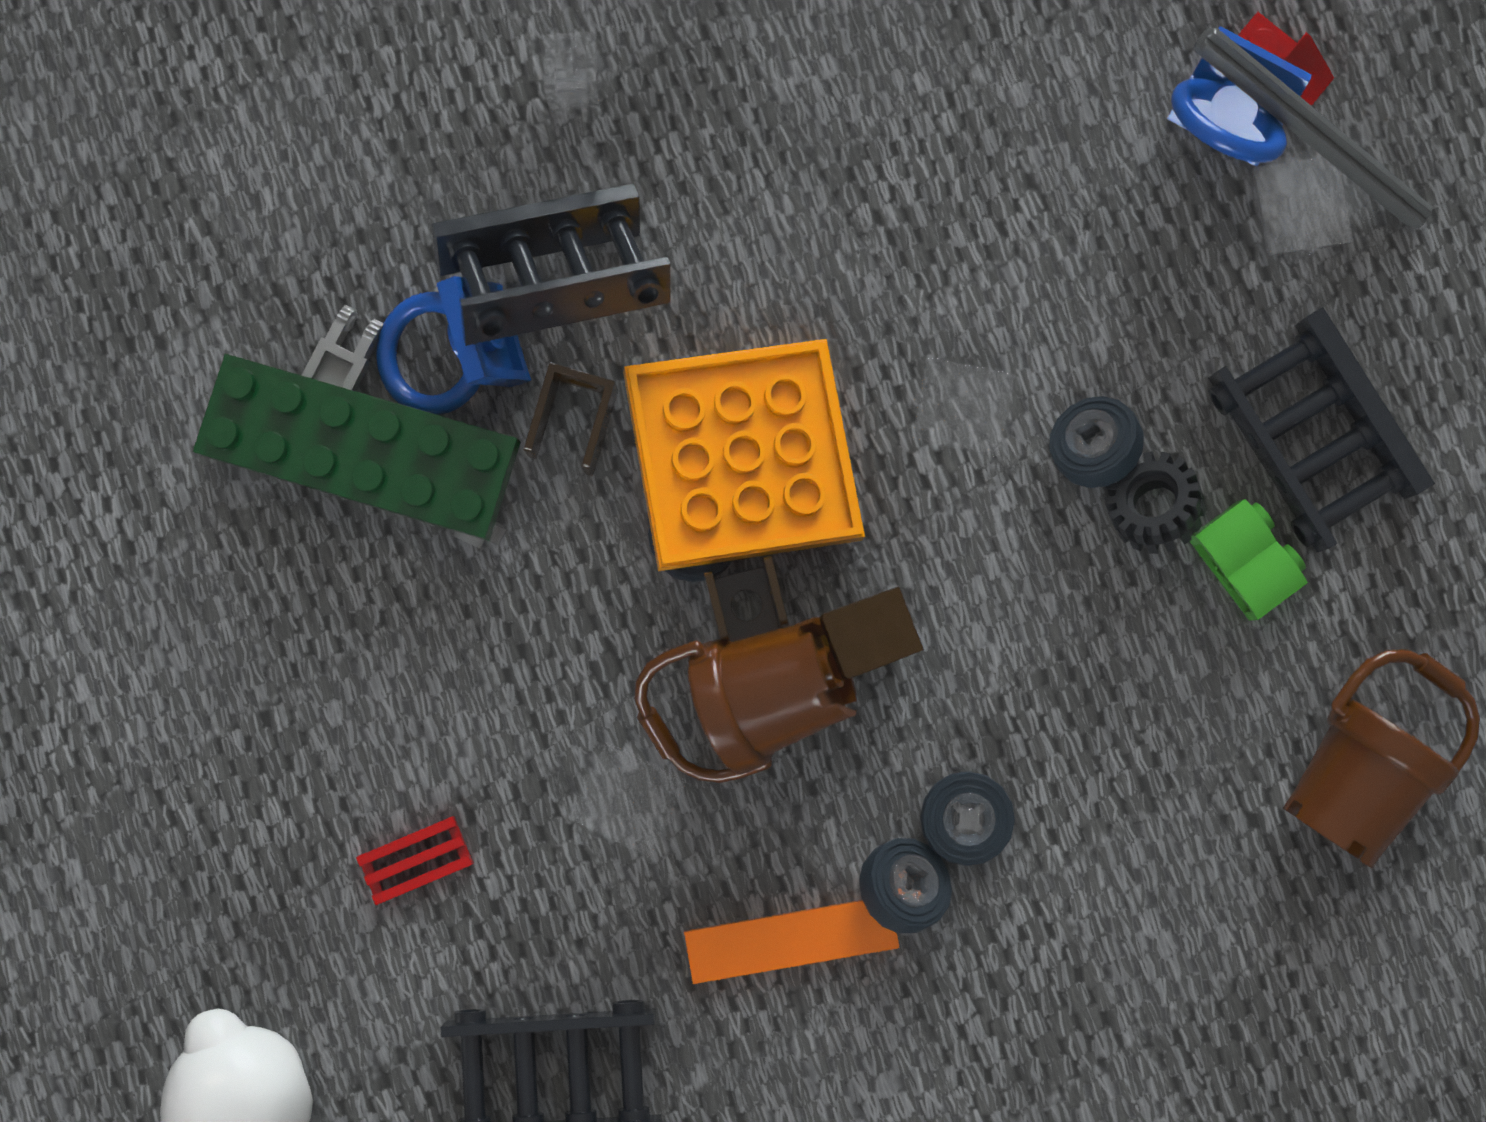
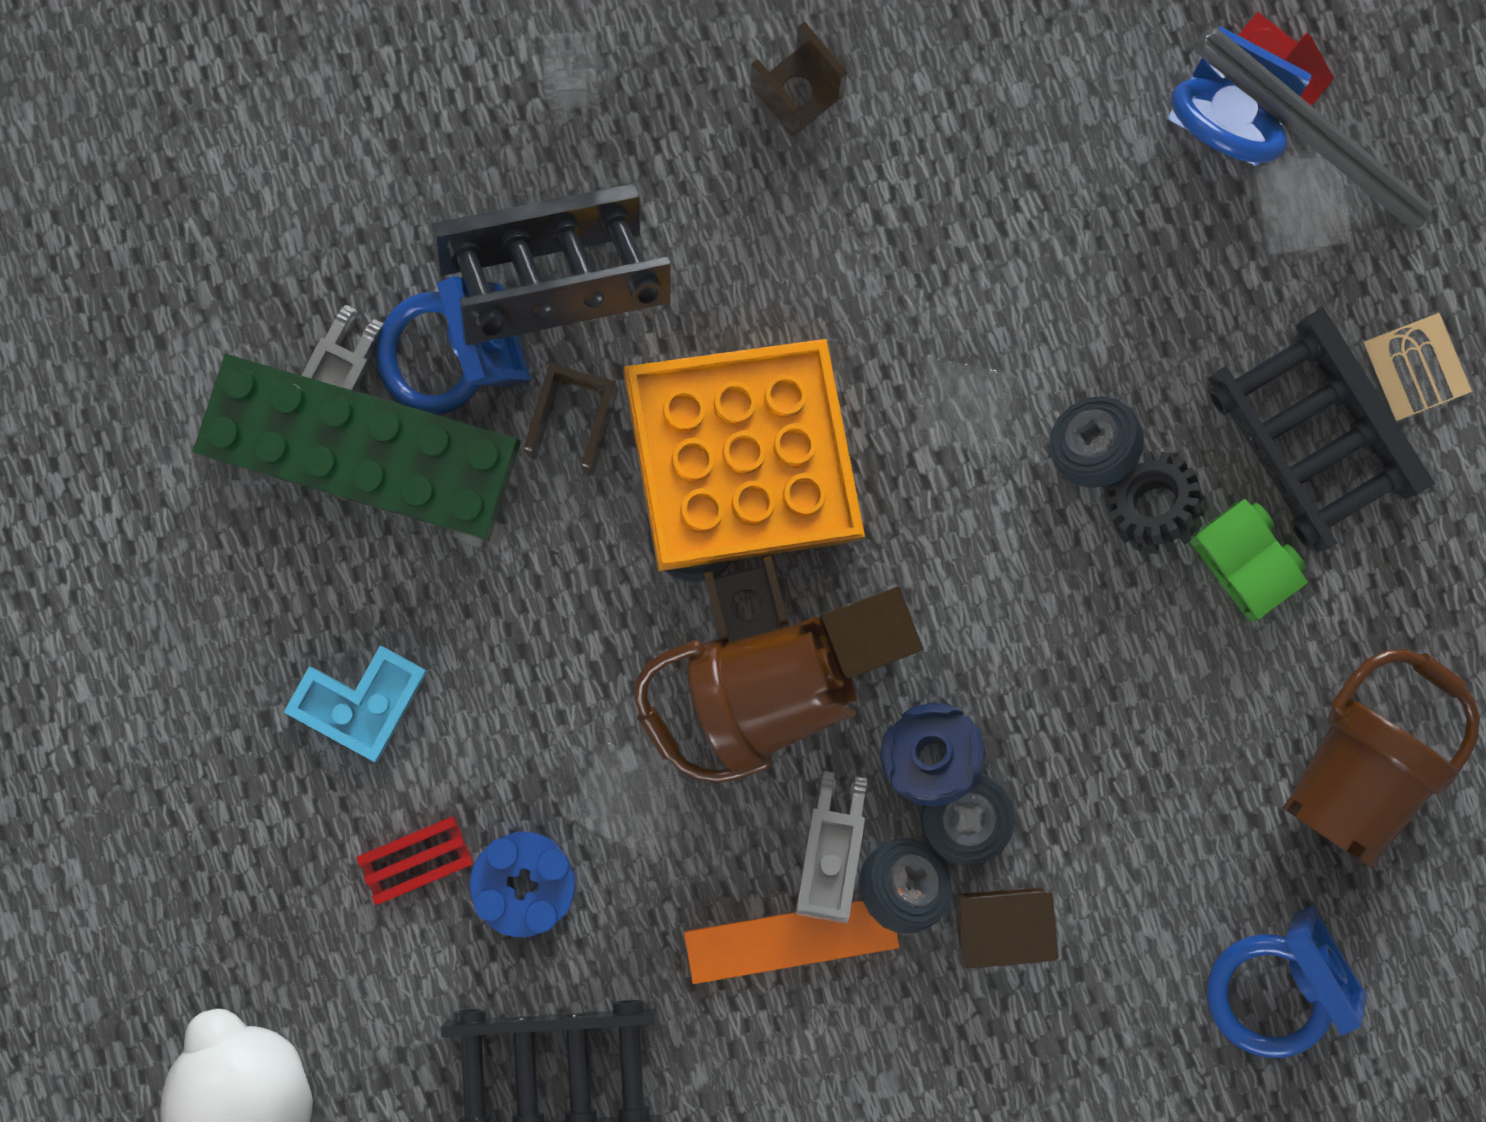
none -> medium azure plate [284,645,428,762]
none -> blue plate [470,831,576,937]
none -> dark brown piece [751,22,847,137]
none -> light grey hinge [795,771,867,924]
none -> dark blue tile [880,702,986,807]
none -> dark brown piece [954,887,1059,969]
none -> blue tile [1207,904,1367,1058]
none -> piece [1361,311,1474,423]

